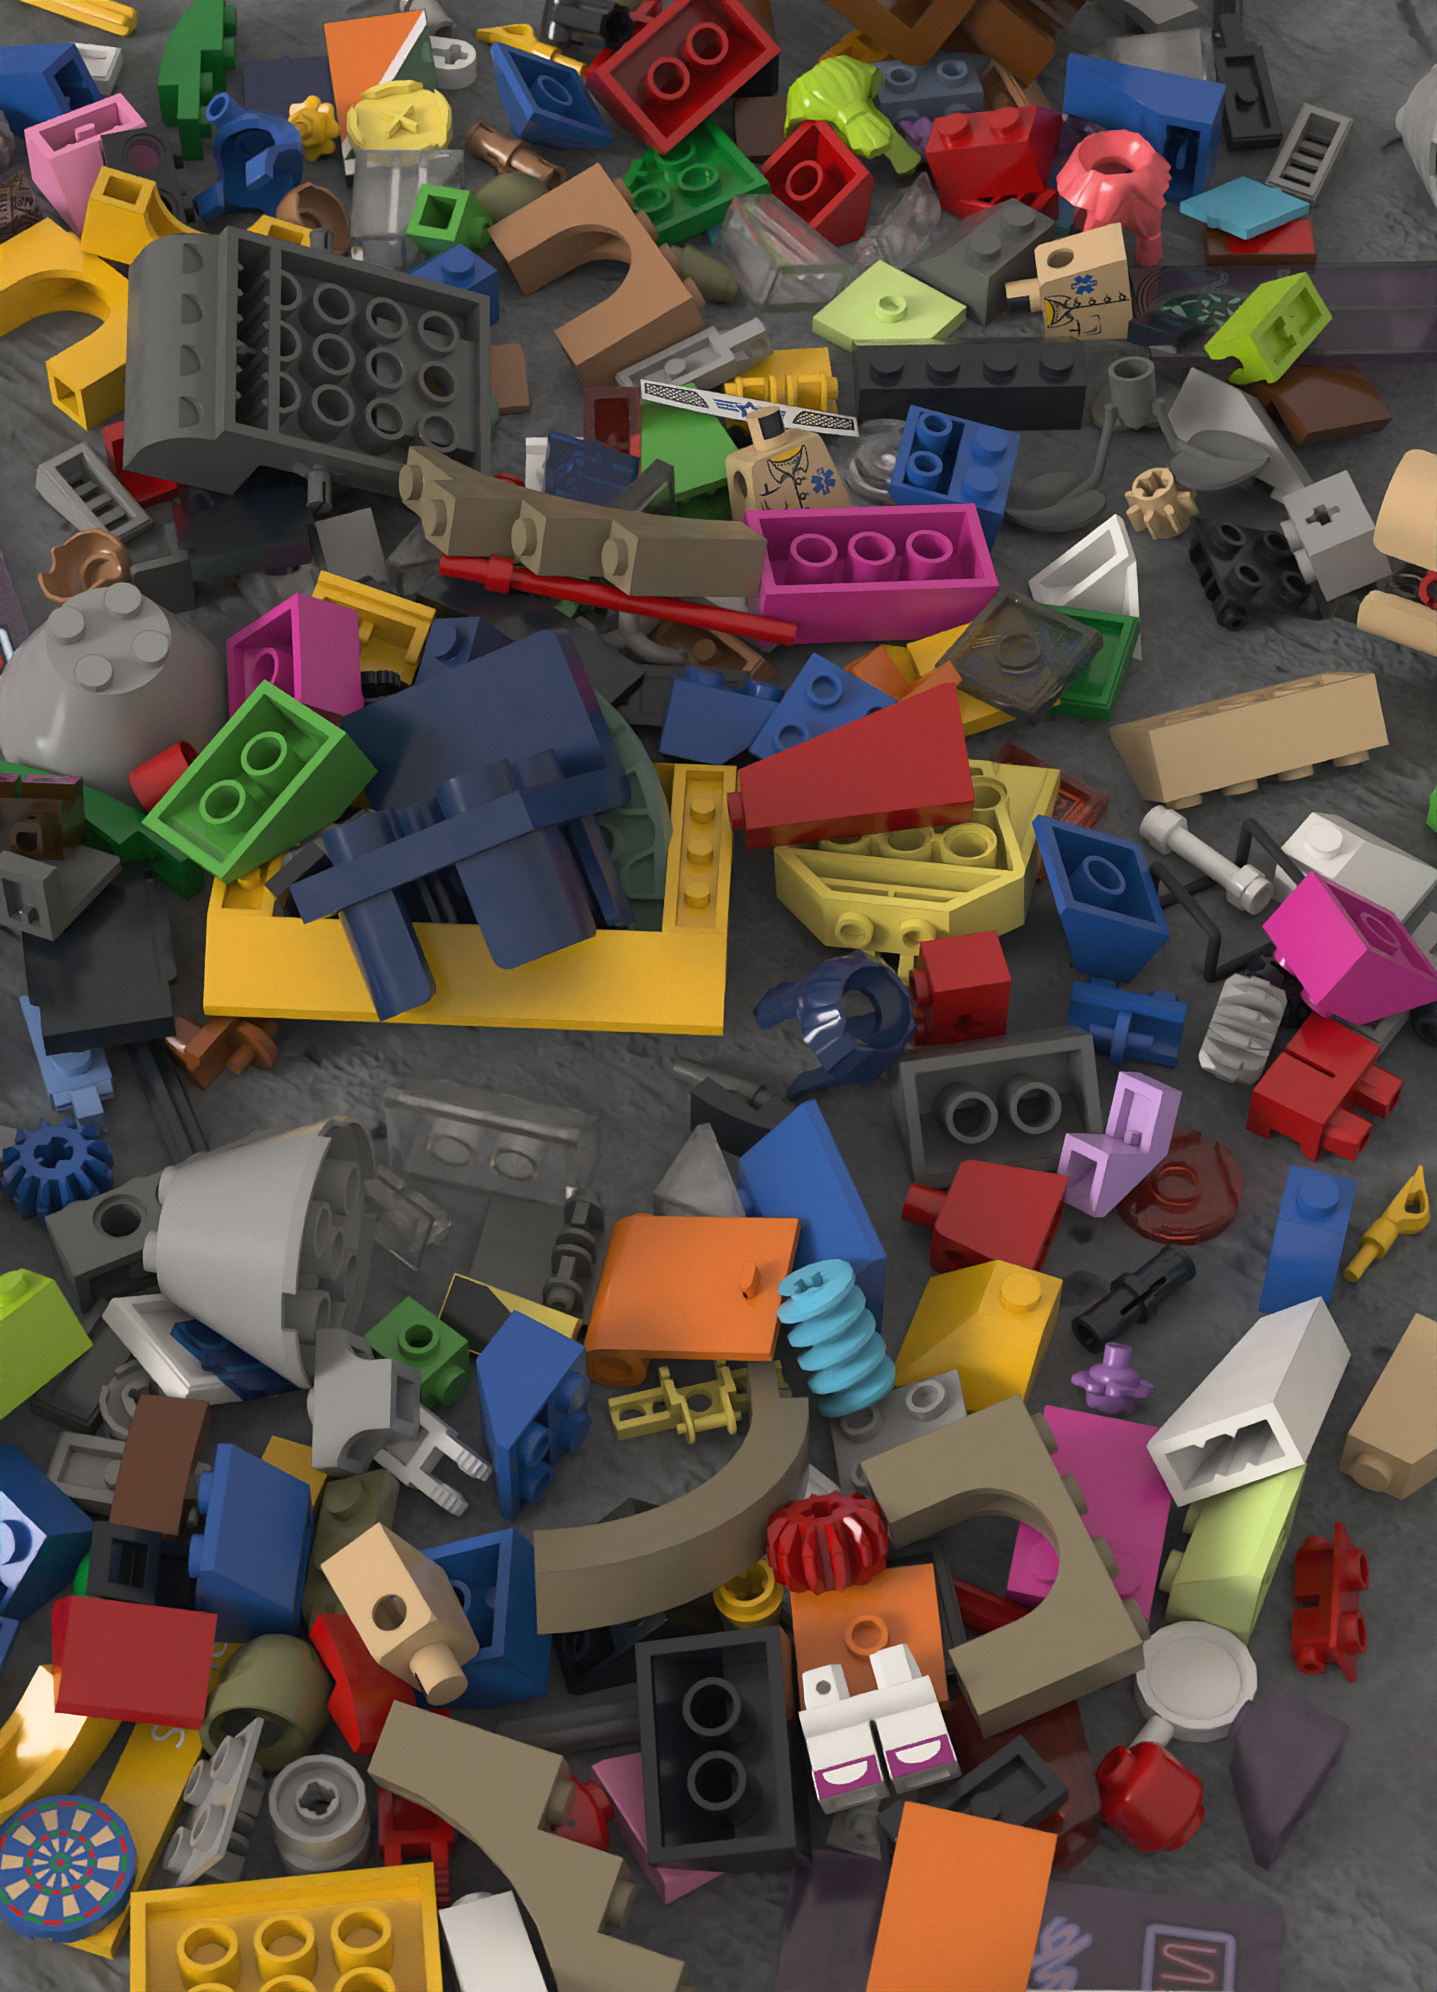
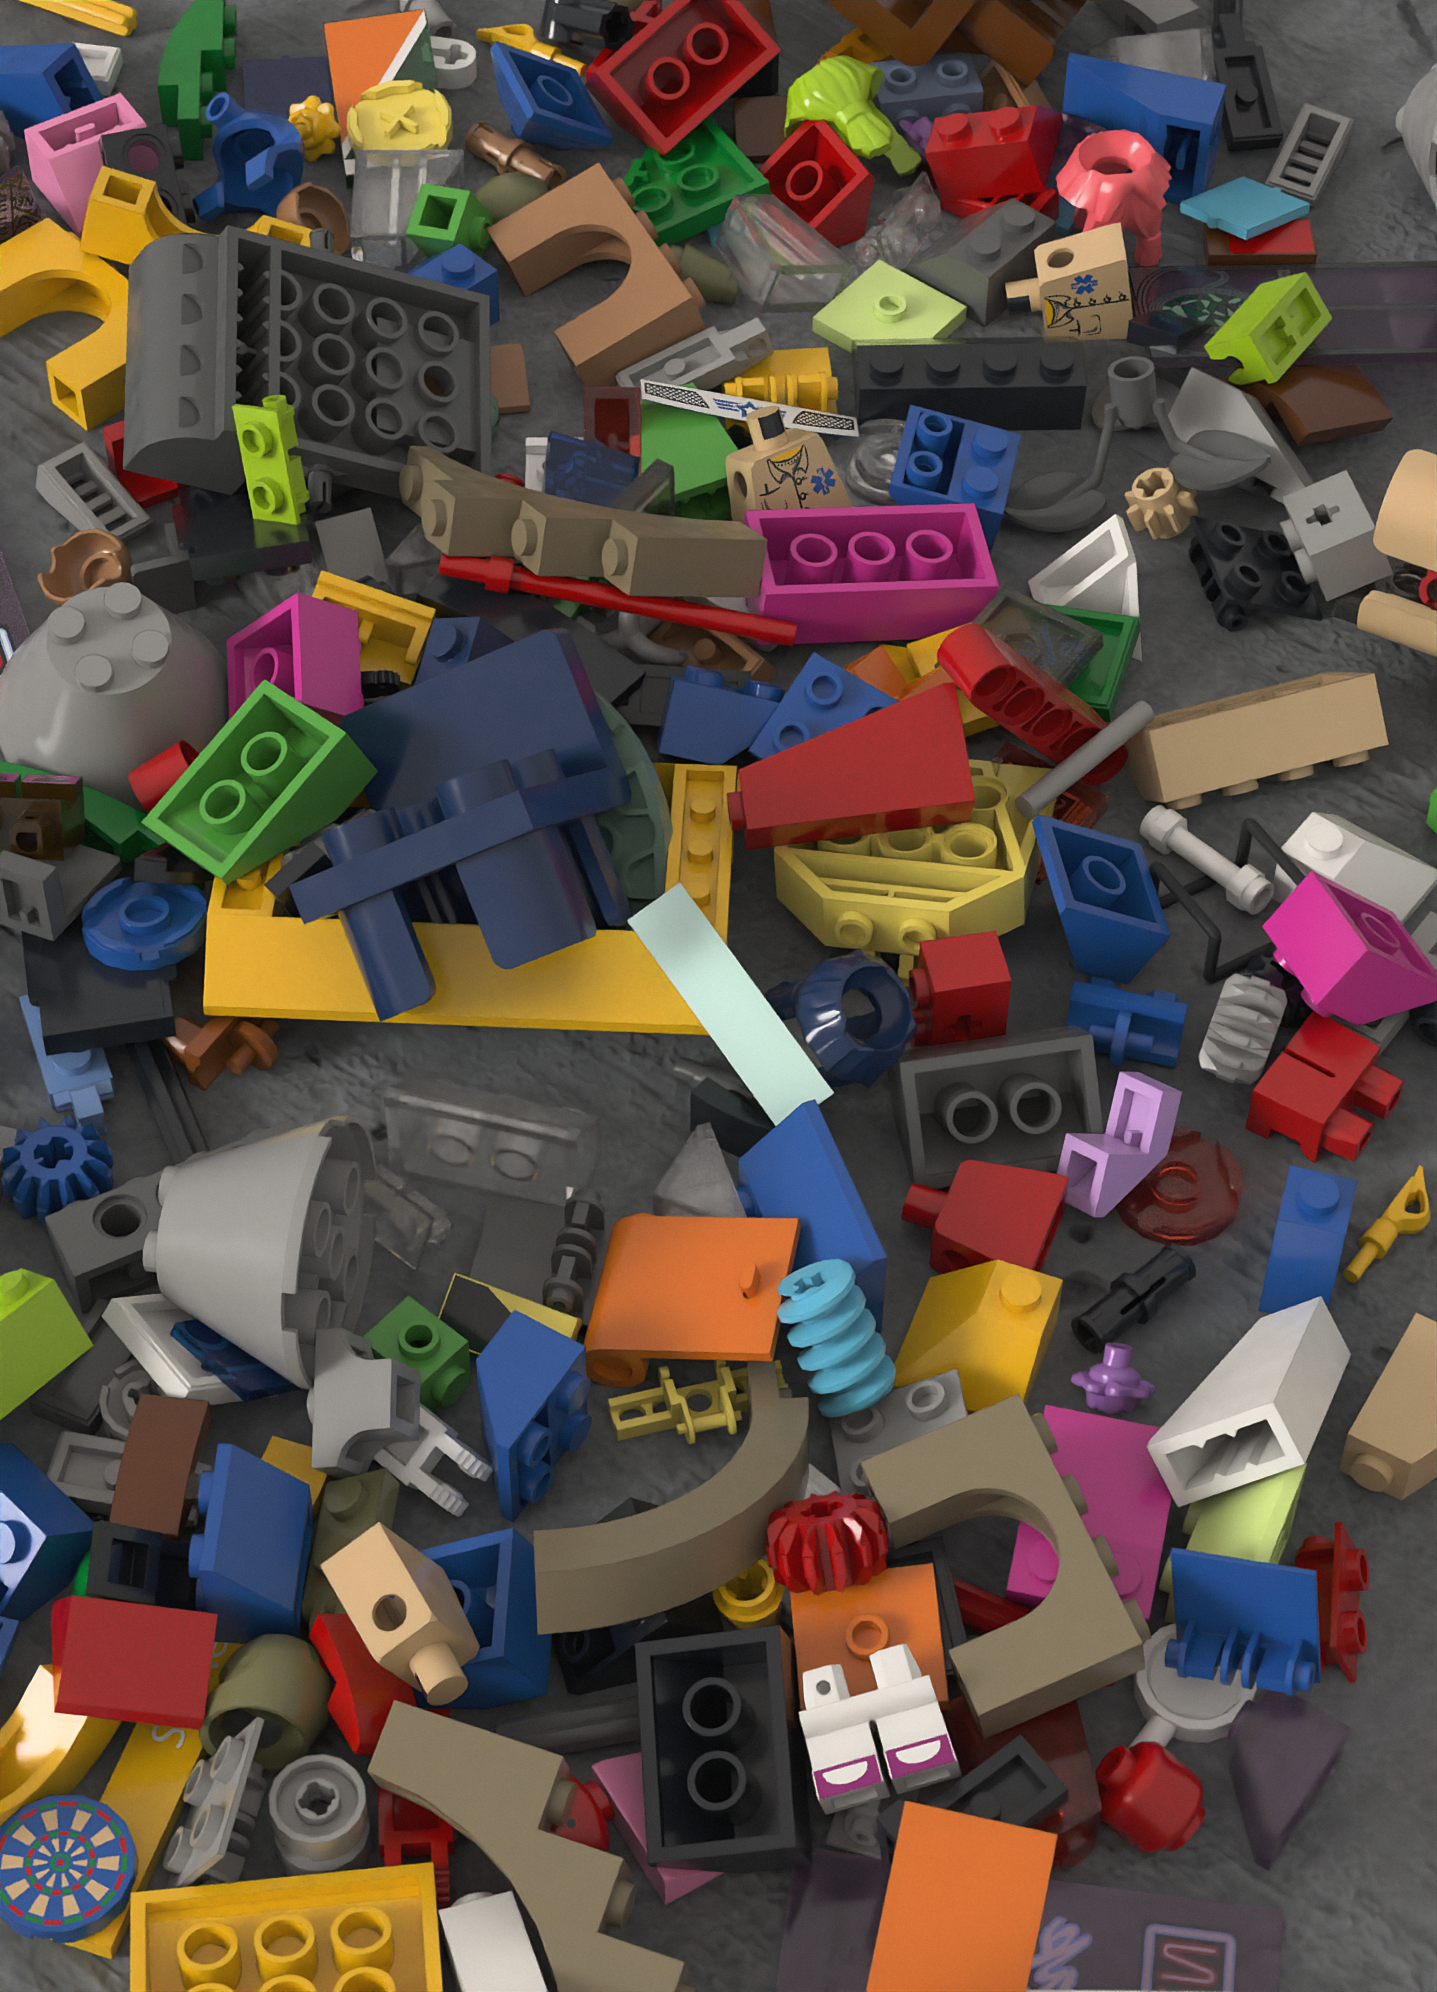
none -> blue tile [82,877,208,971]
none -> black tile [134,842,215,884]
none -> lime hinge [232,395,310,525]
none -> light aqua slope [627,883,834,1126]
none -> red beam [937,623,1128,786]
none -> light grey bar [1015,701,1155,818]
none -> blue hinge [1165,1548,1322,1697]

